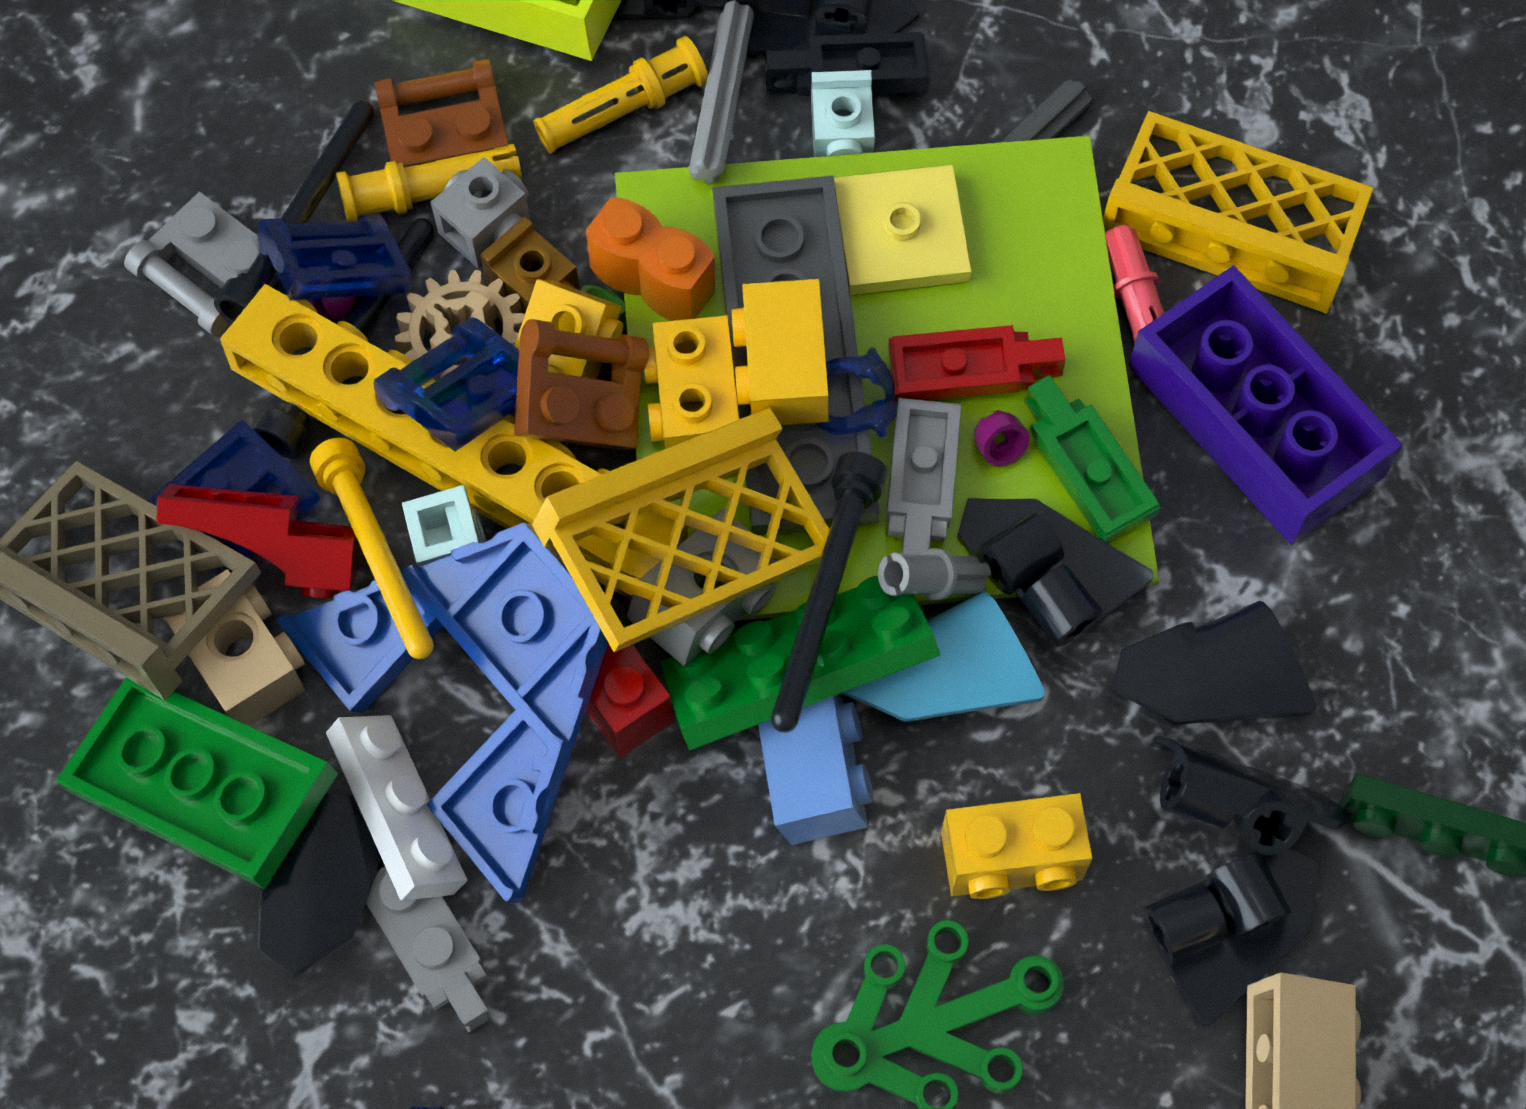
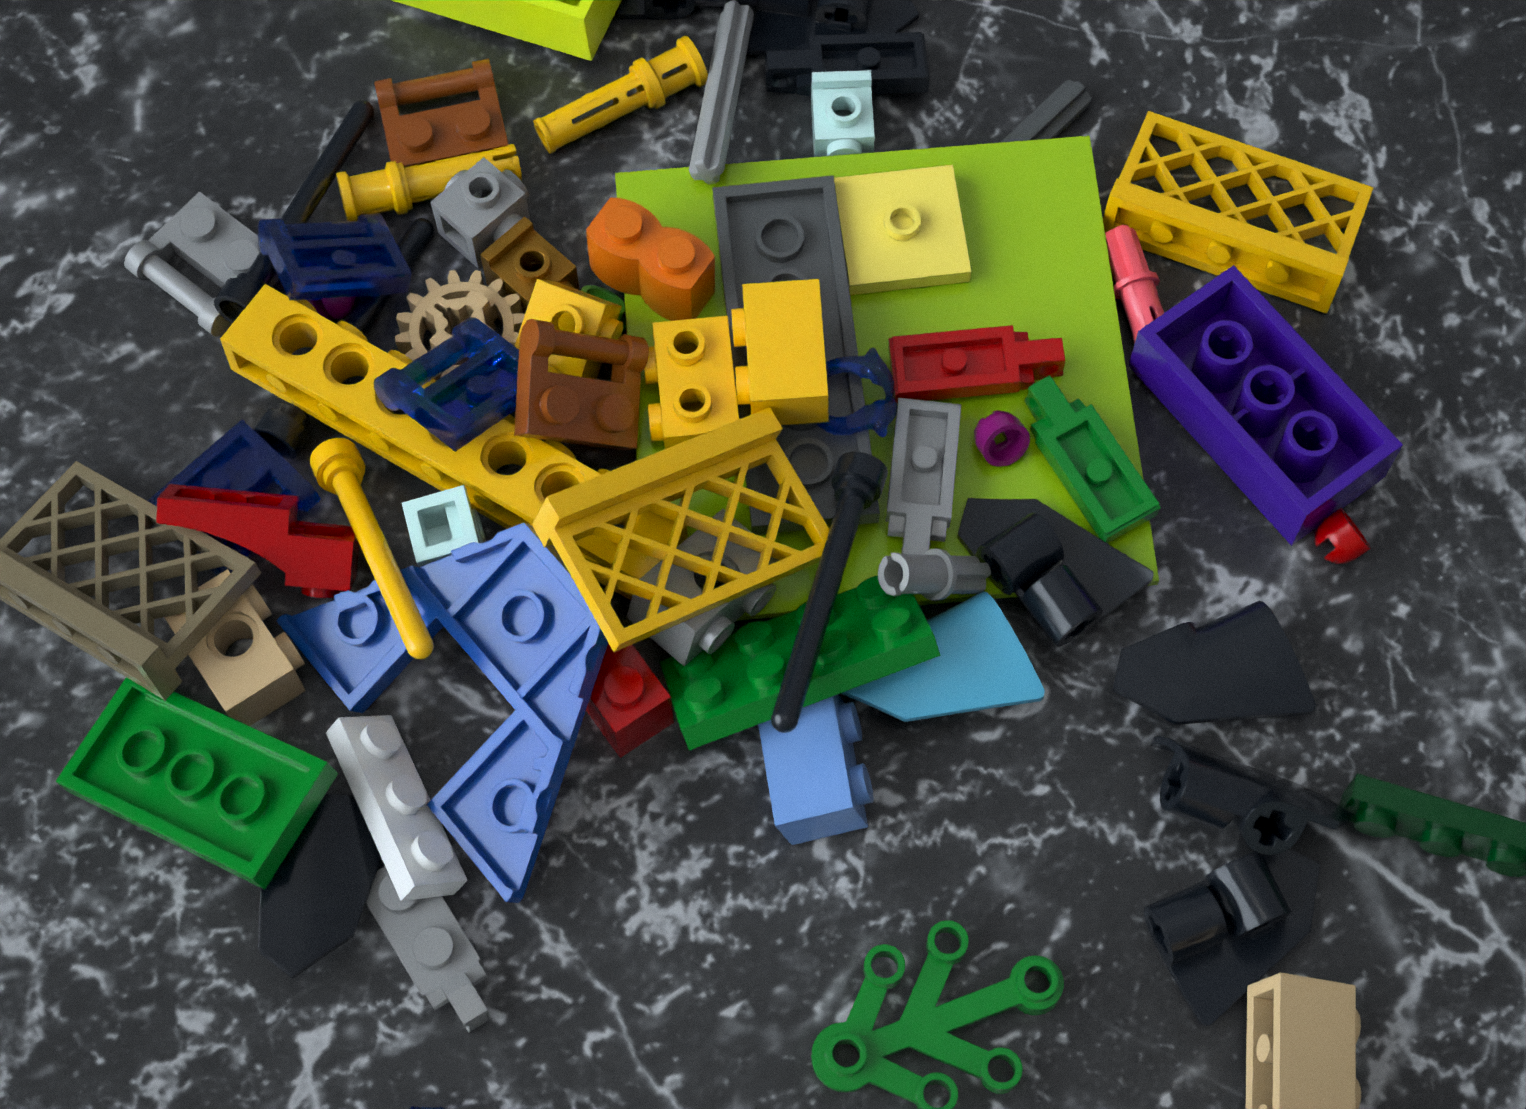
yellow brick [941,793,1092,899] -> none
none -> red hinge [1315,508,1371,564]

